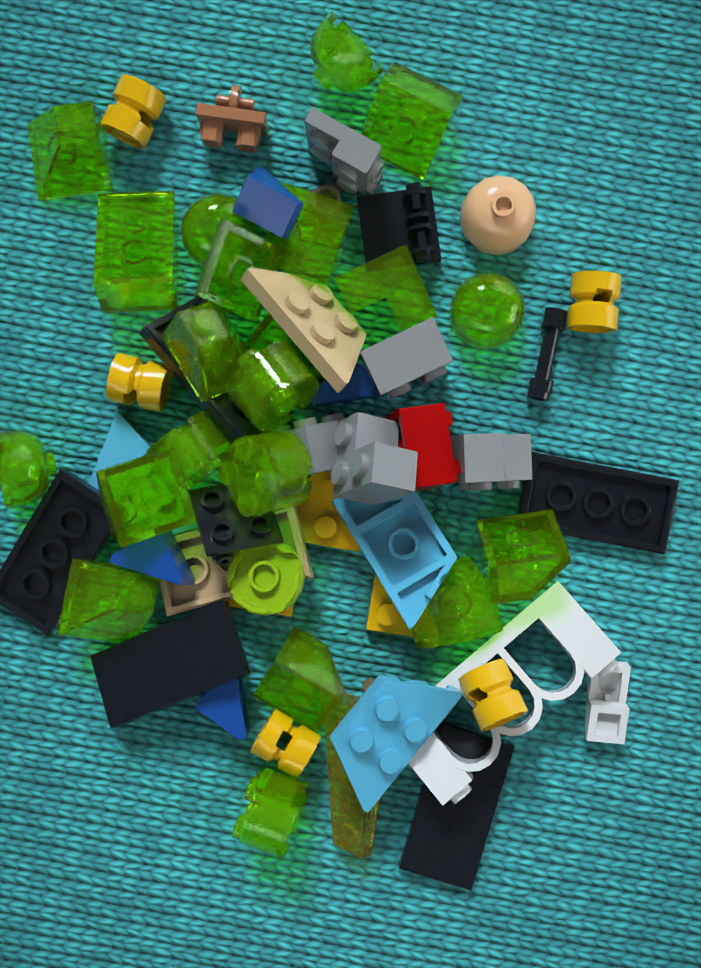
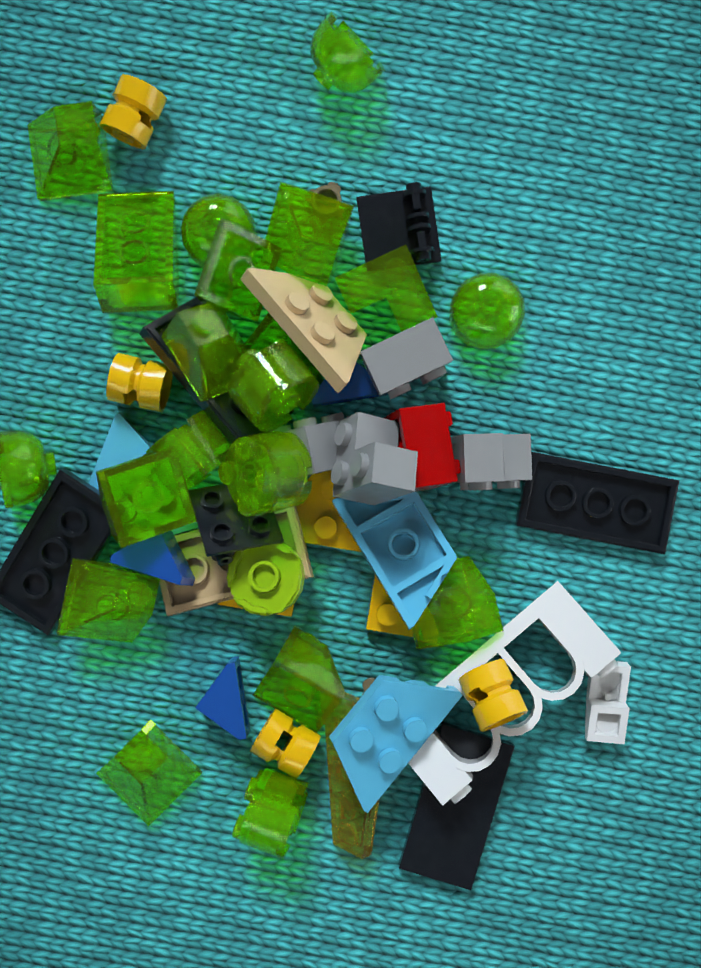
black tile [90,600,251,728] -> none
nougat hips [196,85,269,153] -> none
blue slope [232,167,304,239] -> none
light grey plate [304,107,385,196] -> none
clear neon green slope [361,62,463,180] -> none
light nougat cylinder [459,175,537,255] -> none
clear neon green slope [477,509,571,605] -> none
black bar [527,307,568,401] -> none
yellow wheel [567,271,622,333] -> none
none -> clear neon green slope [96,719,202,826]

